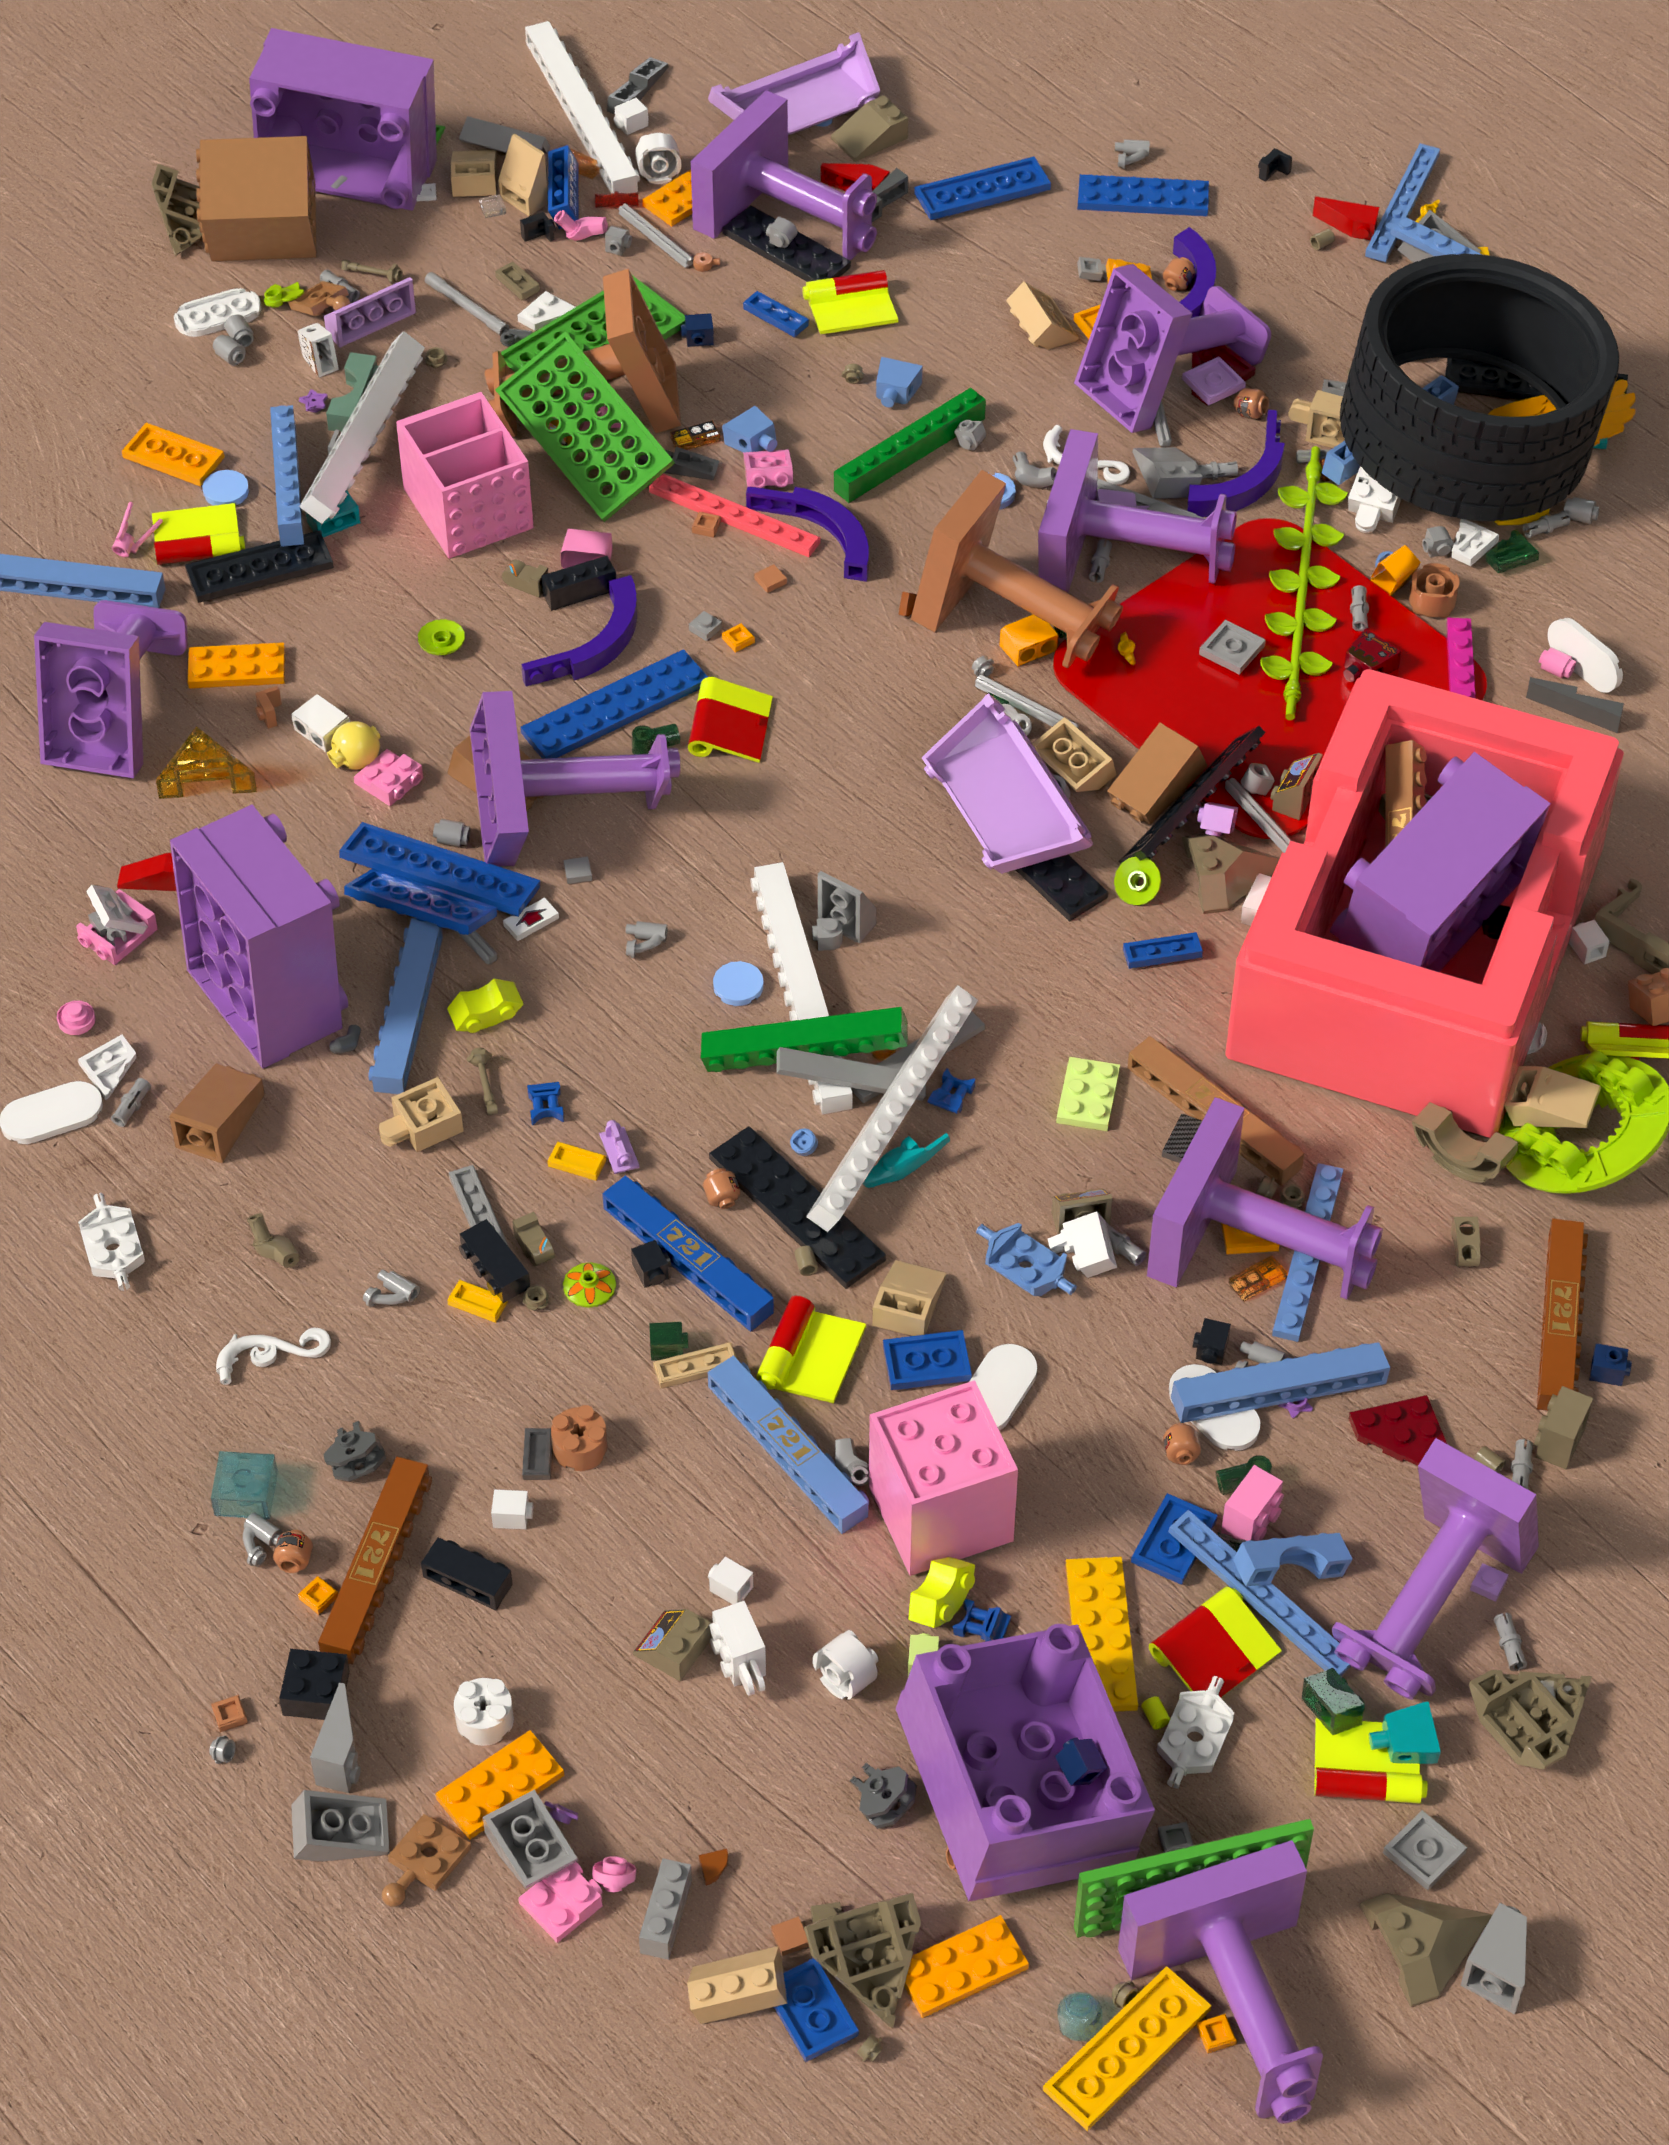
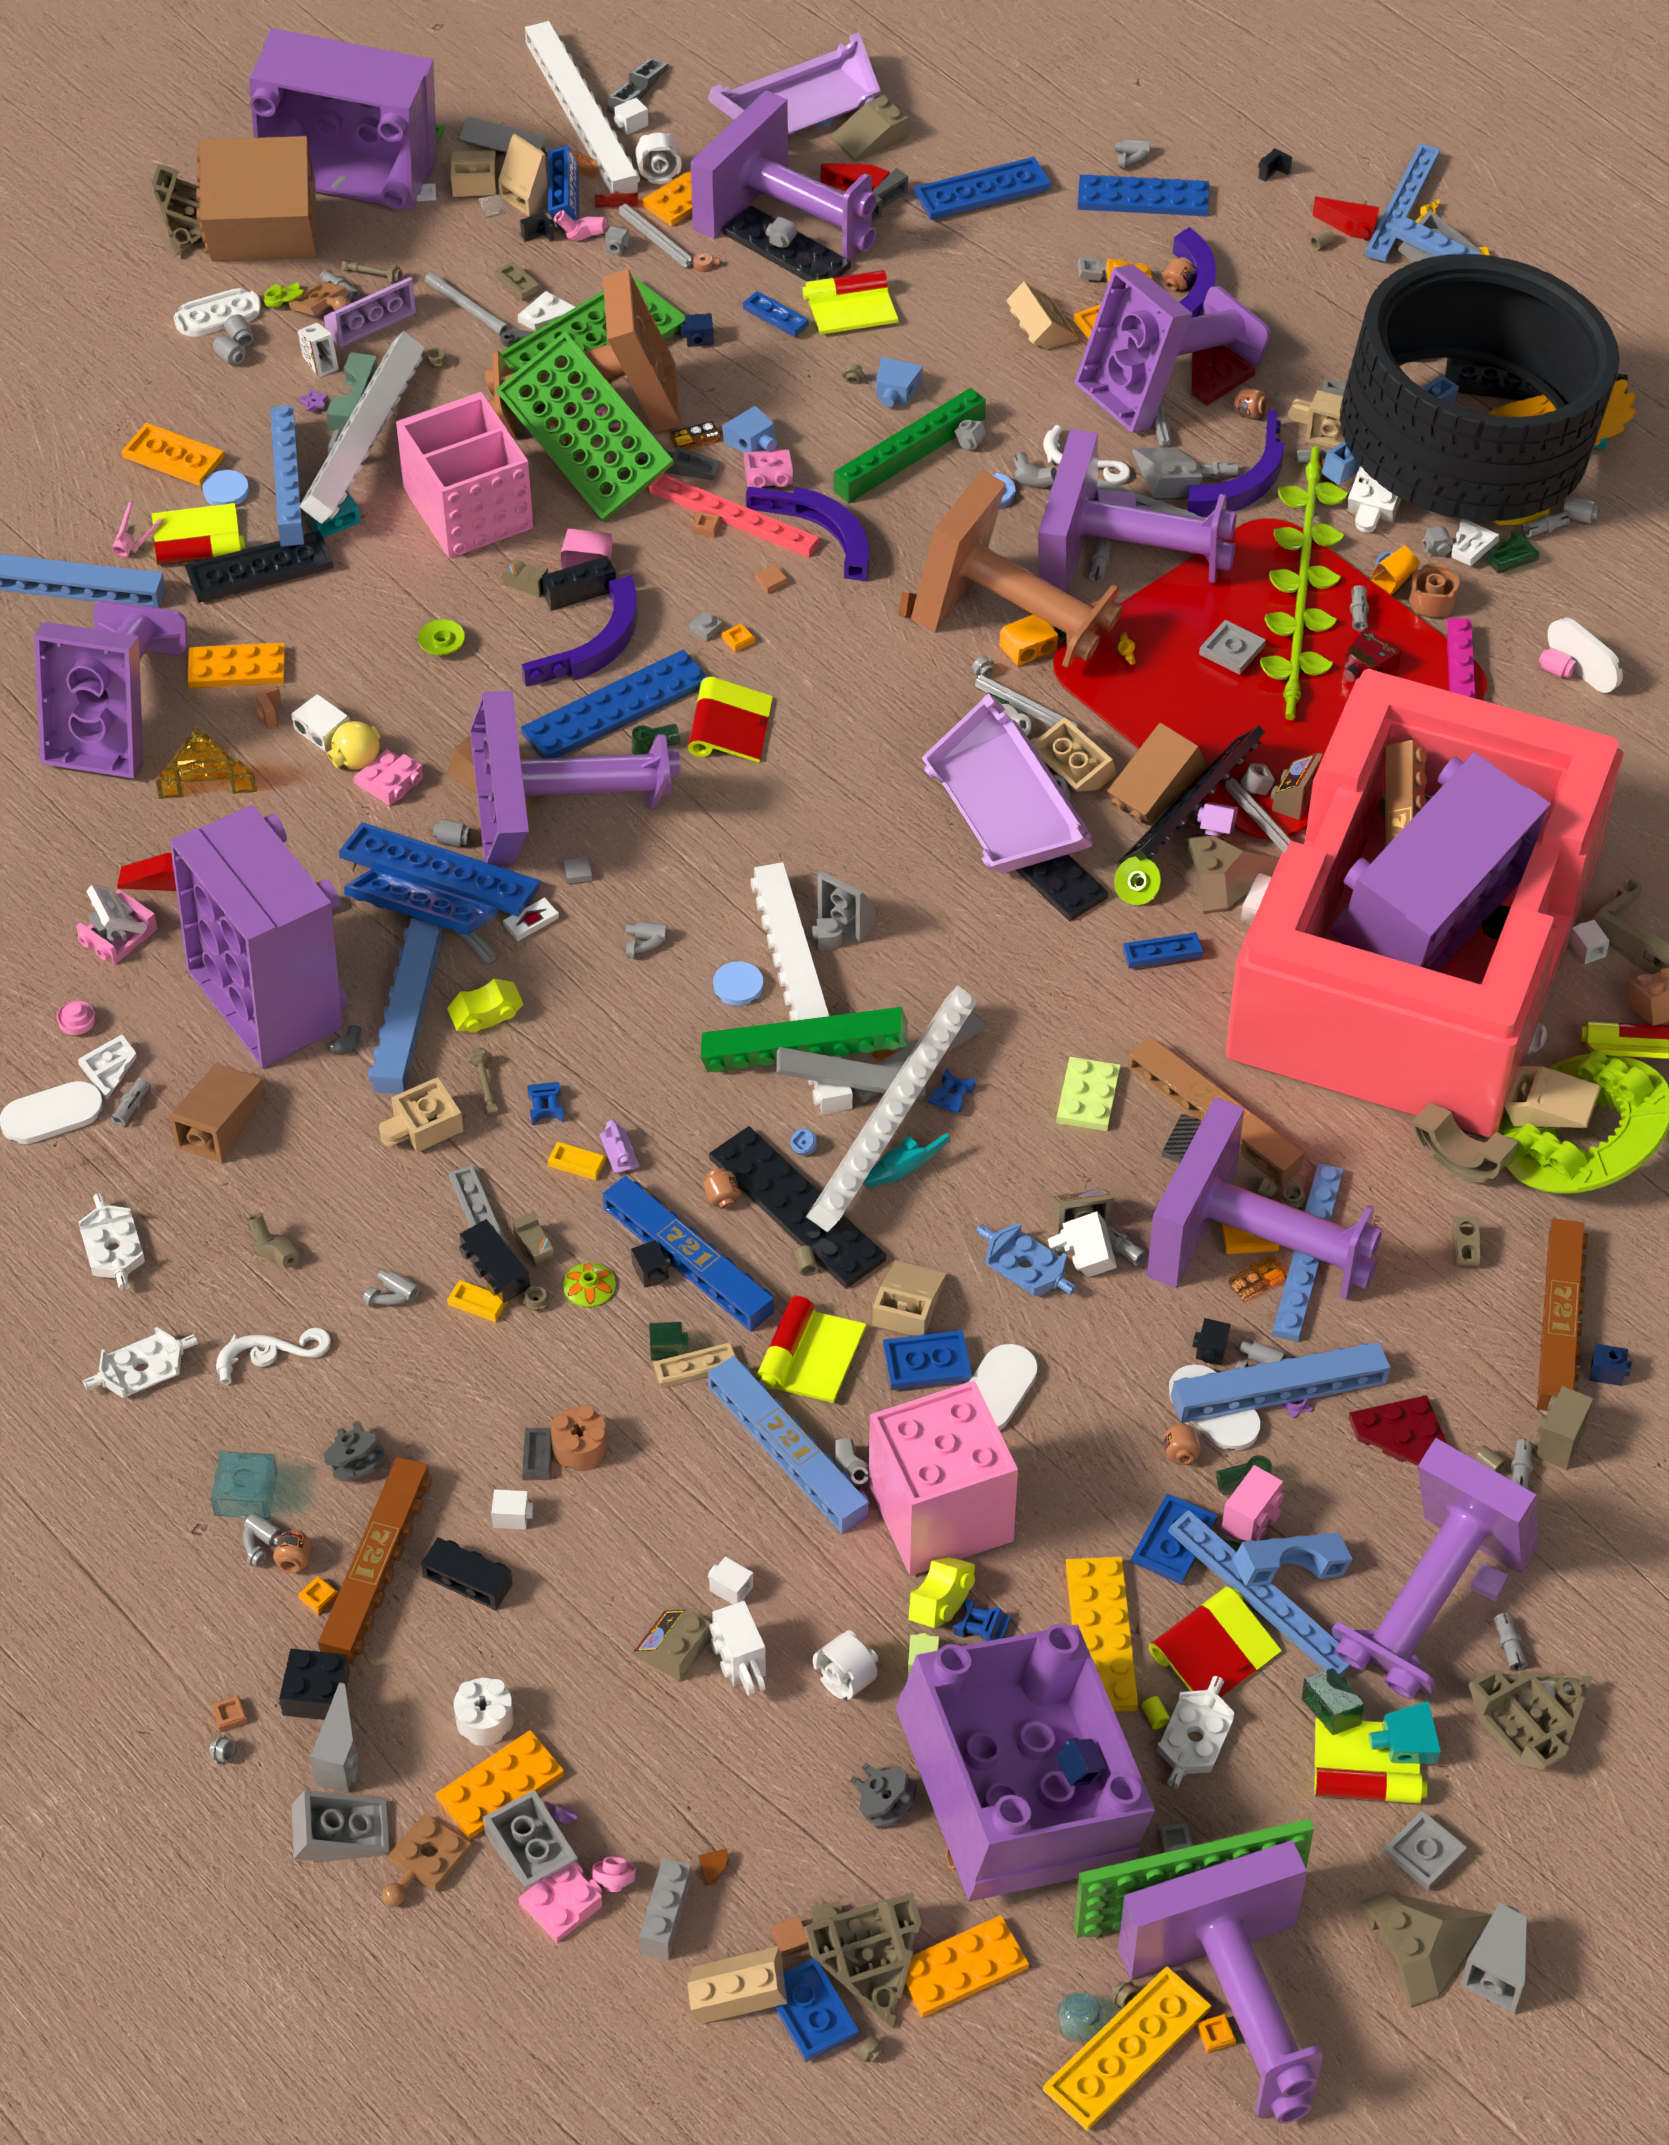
lavender plate [1182,357,1246,405] -> none
dark grey slope [1526,677,1624,733] -> none
none -> white plate [82,1327,198,1398]

